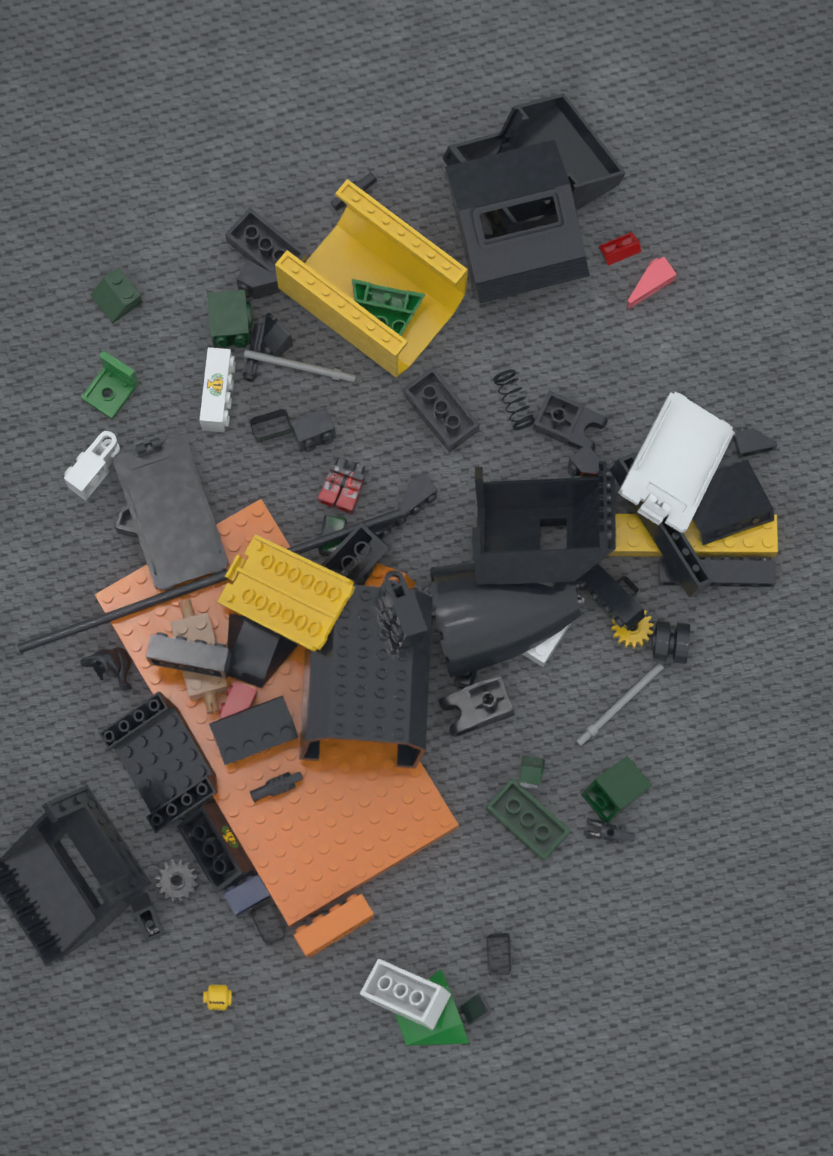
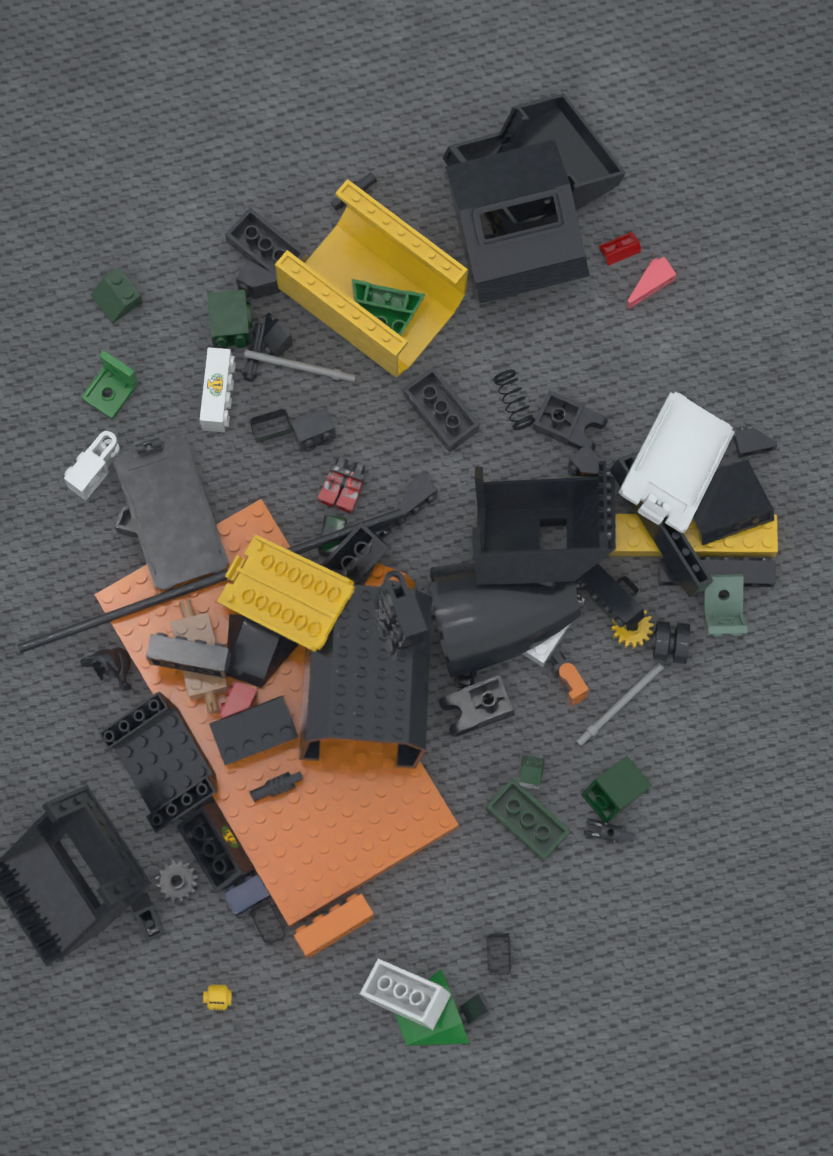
none -> orange hips [550,651,589,707]
none -> sand green bracket [704,574,747,636]

